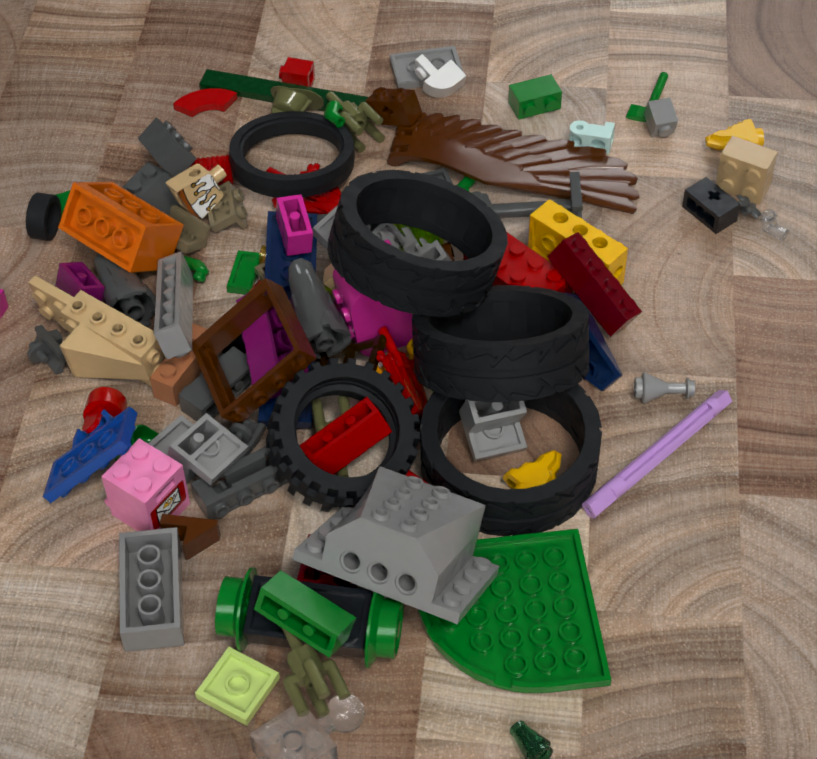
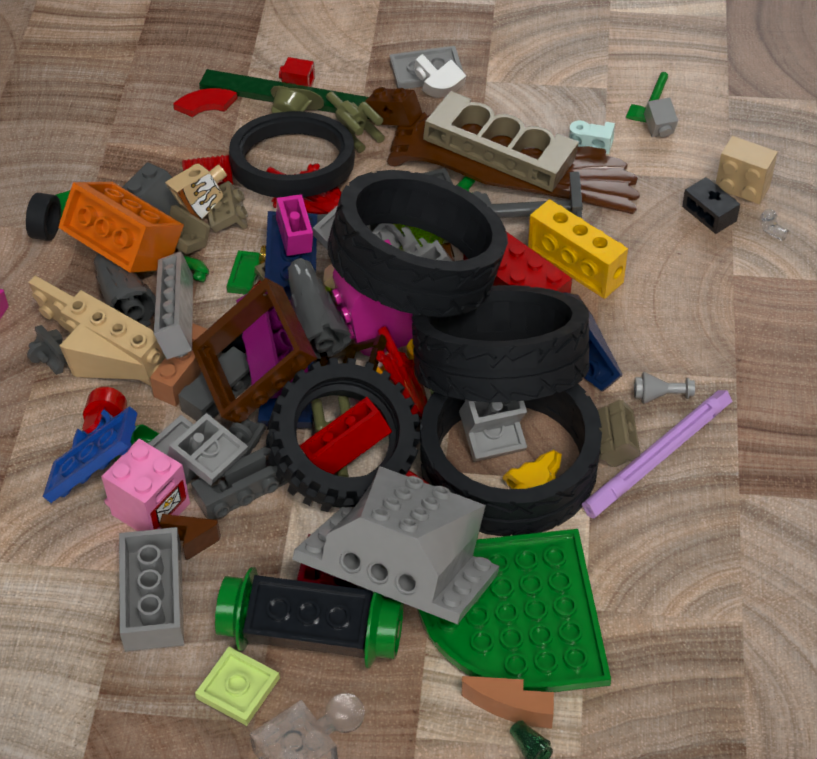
magenta brick [55,262,105,302] -> none
dark grey brick [138,117,197,177] -> none
green brick [254,570,356,658] -> none
olive plant [281,627,351,718] -> none
green arm [324,100,345,127] -> none
green brick [508,74,562,120] -> none
dark red brick [547,232,642,337] -> none
yellow rock [705,119,764,151] -> none
dark grey plant [737,195,761,219] -> none
none -> dark tan fence [423,91,579,192]
none -> nougat slope [462,676,554,729]
none -> dark tan brick [598,400,641,467]

